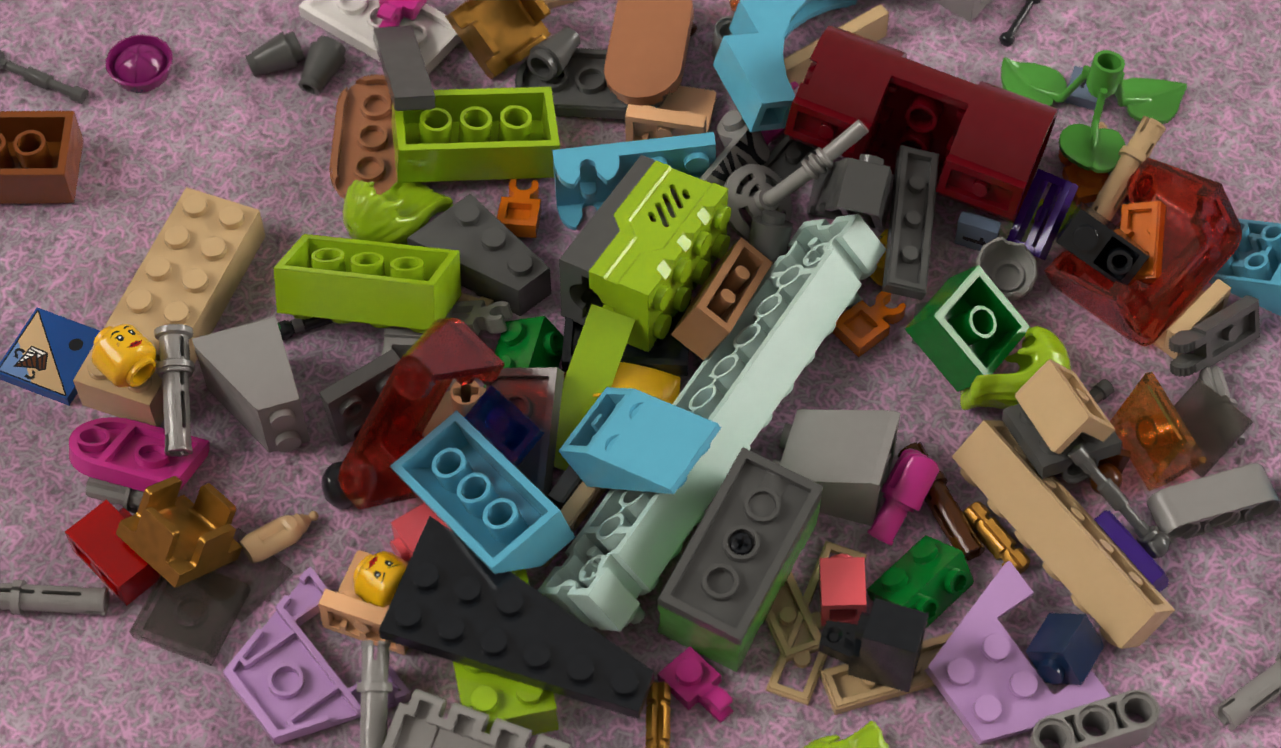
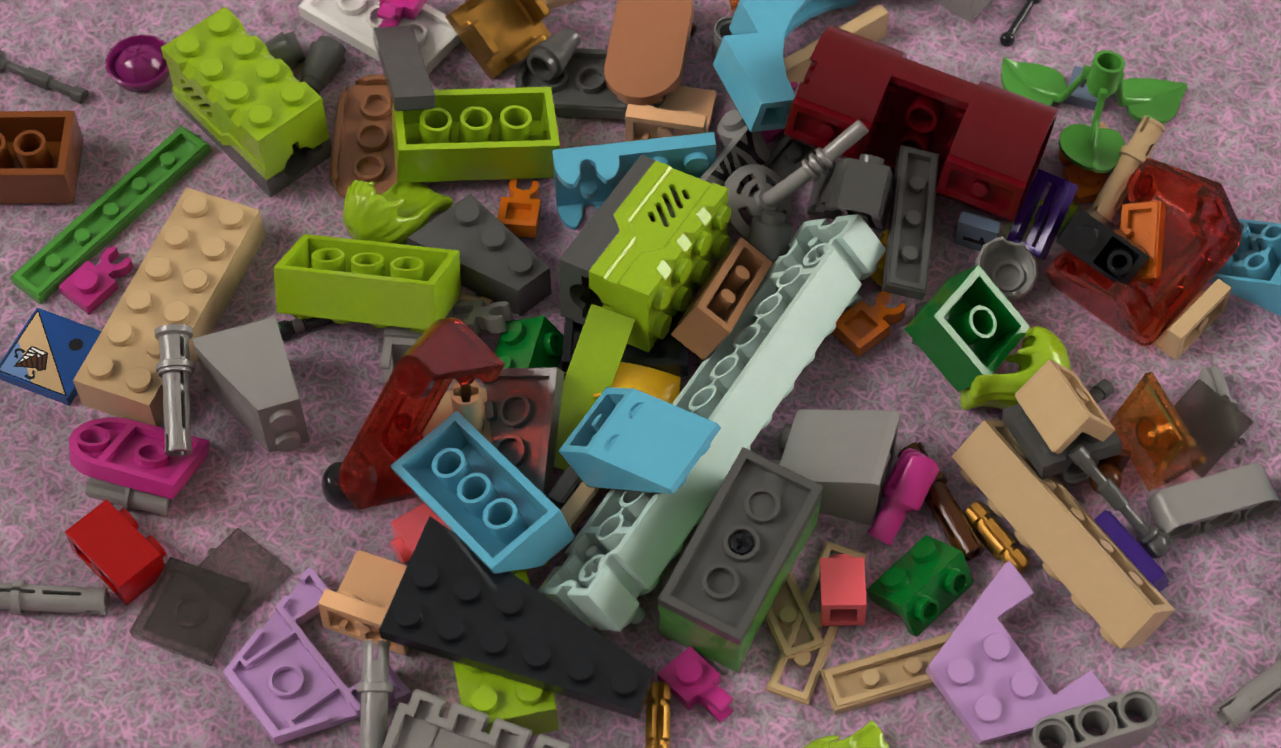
yellow head [92,324,156,388] -> none
pearl gold panel [116,476,242,588] -> none
tan piece [240,511,319,563] -> none
dark grey plate [319,349,414,446] -> none
yellow head [353,551,408,608] -> none
clear blue slope [464,385,545,467] -> none
black hinge [819,598,929,693] -> none
dark blue brick [1025,613,1105,685] -> none
dark grey hinge [1169,295,1260,377] -> none
none -> bright green tile [10,126,211,305]
none -> dark pink plate [58,246,134,315]
none -> lime piece [161,6,332,198]

